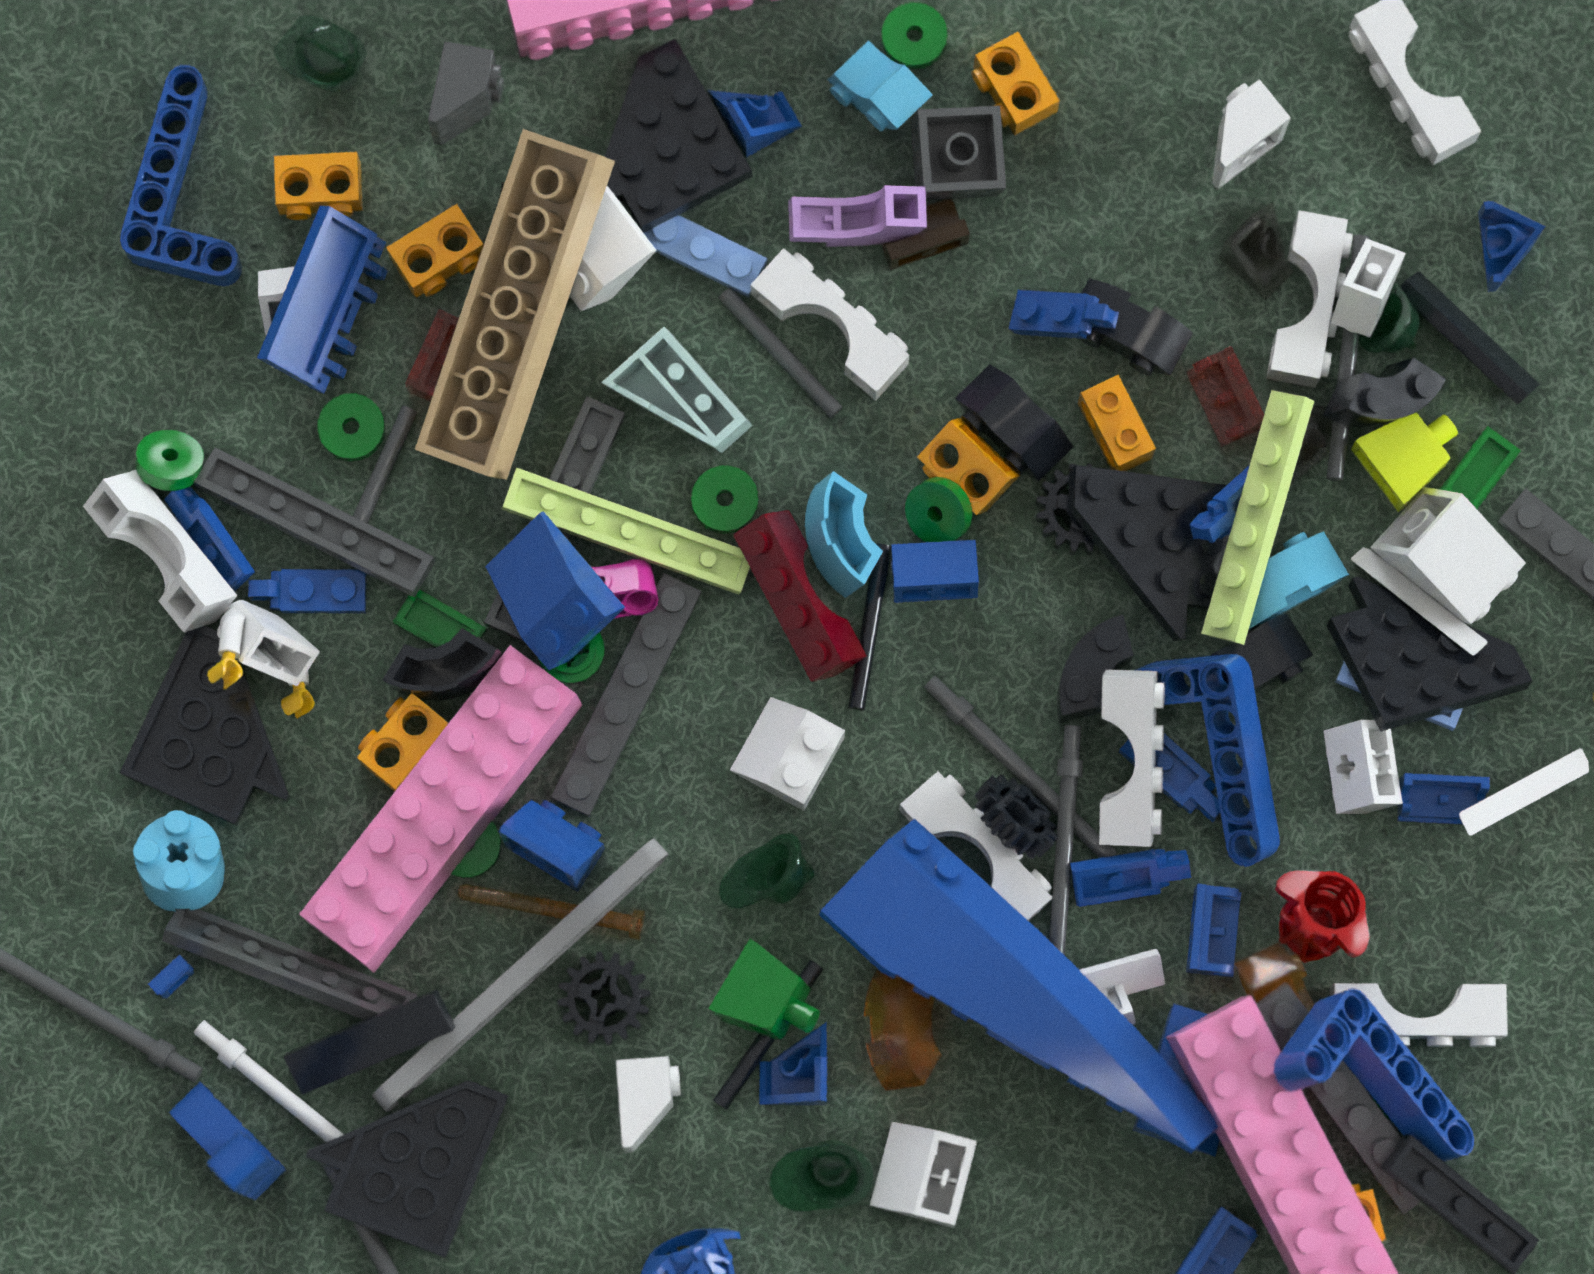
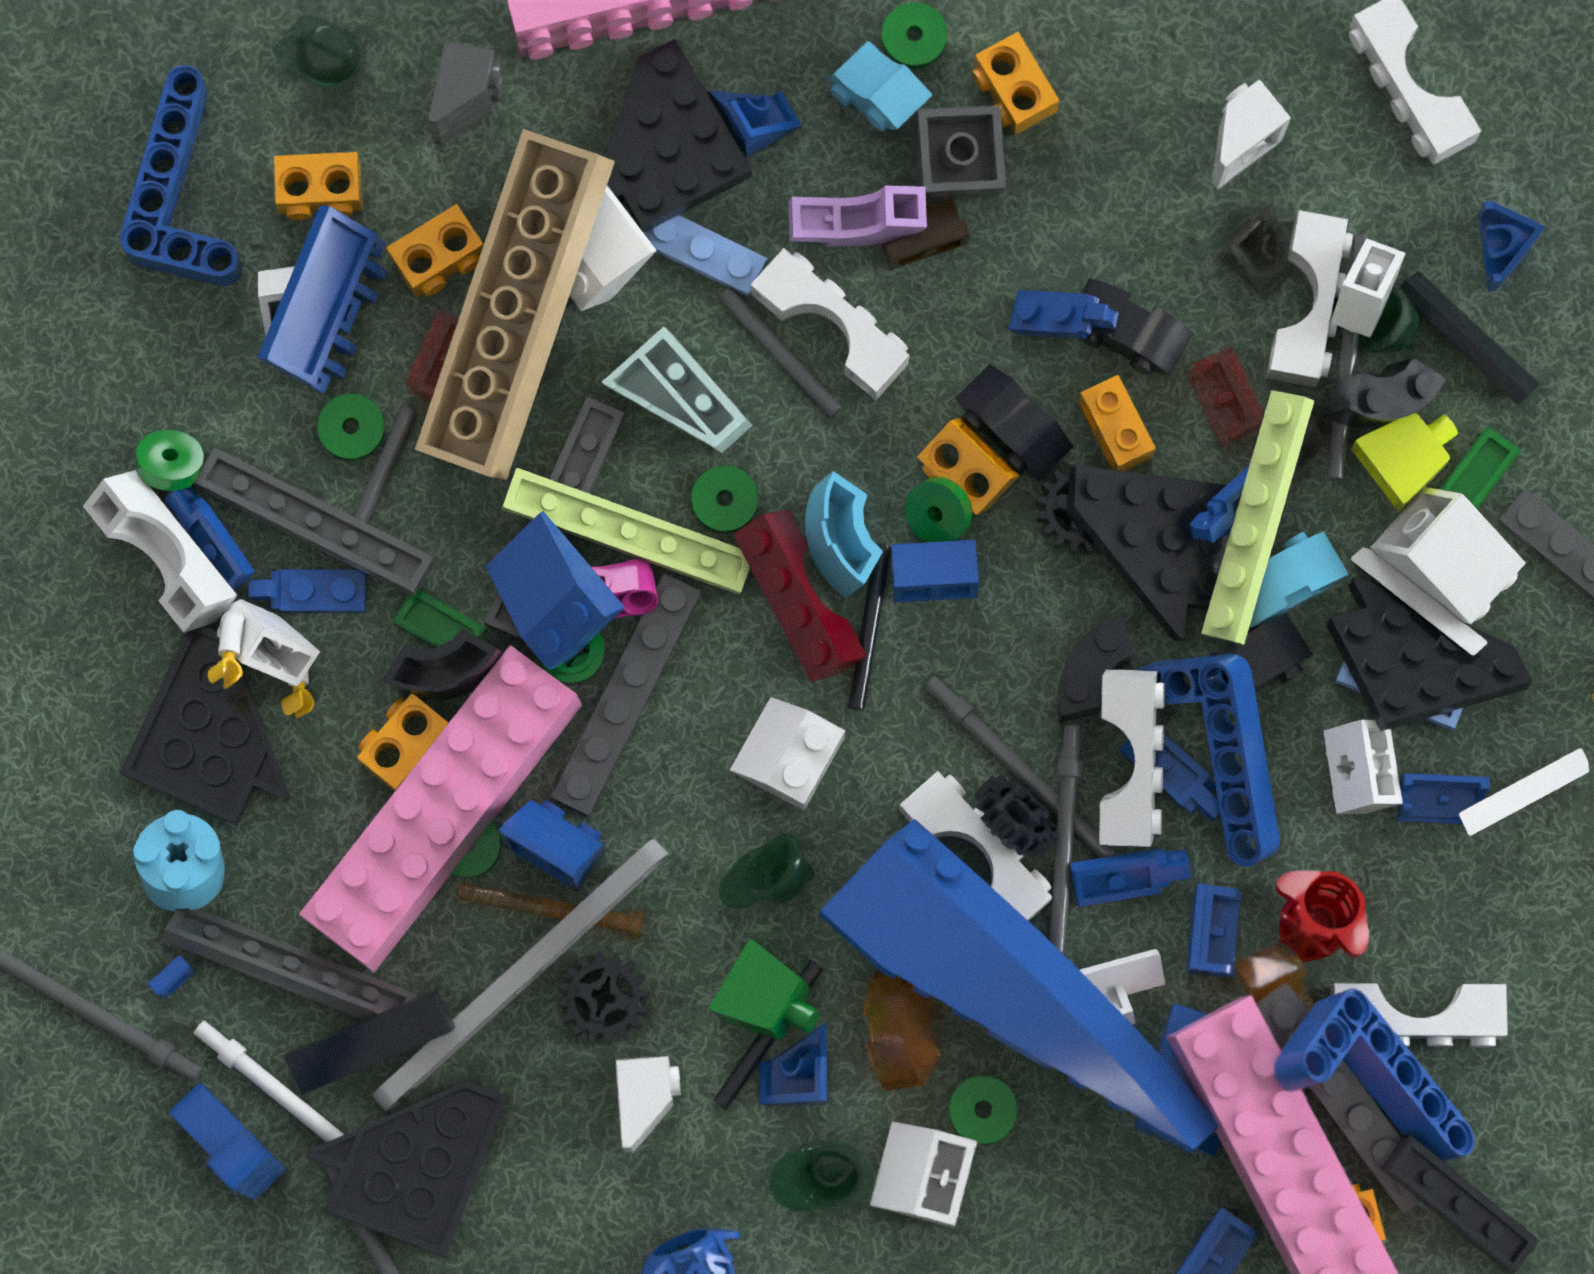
none -> green piece [949,1075,1018,1145]

